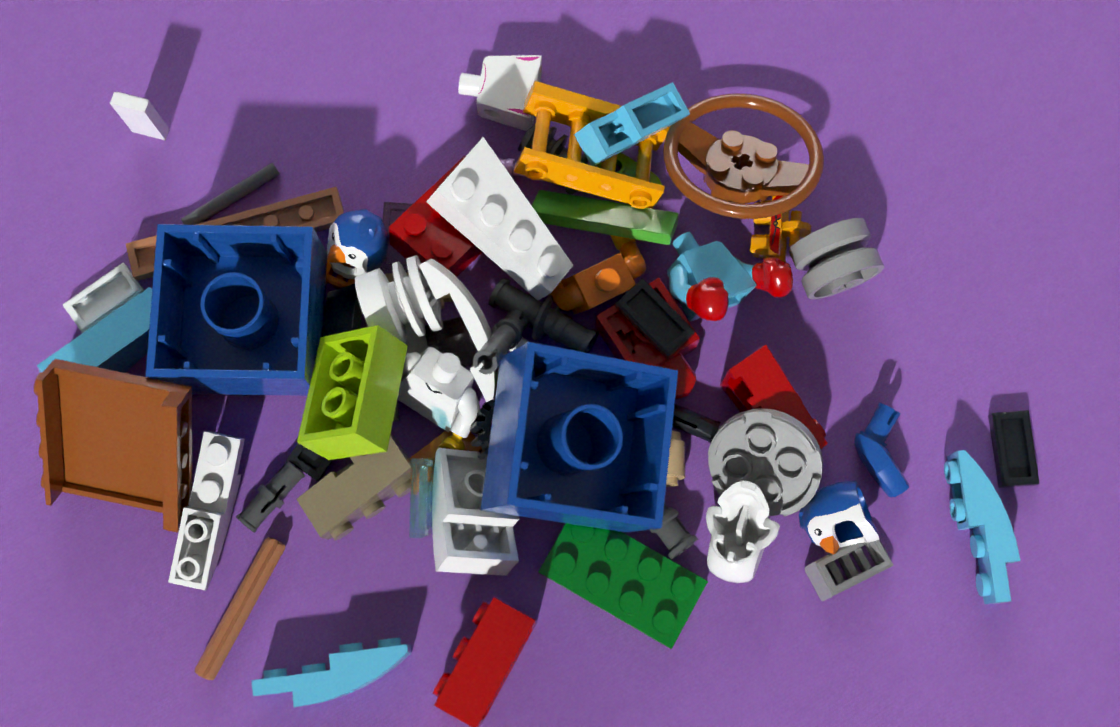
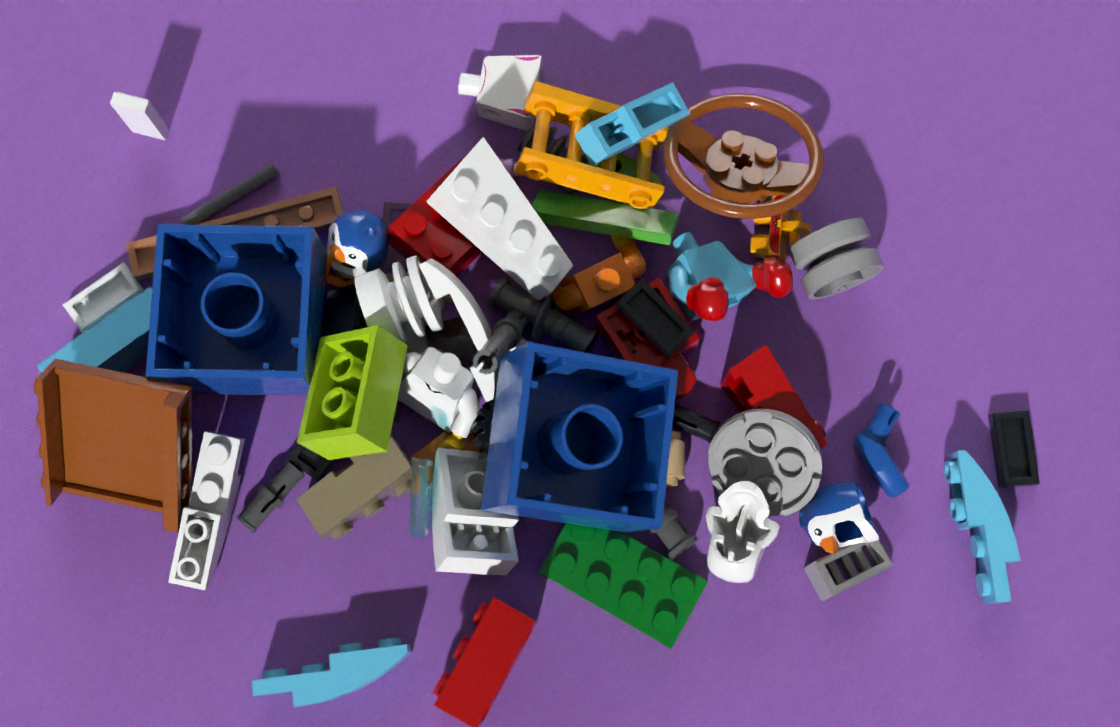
nougat axle [195,537,285,680] -> none

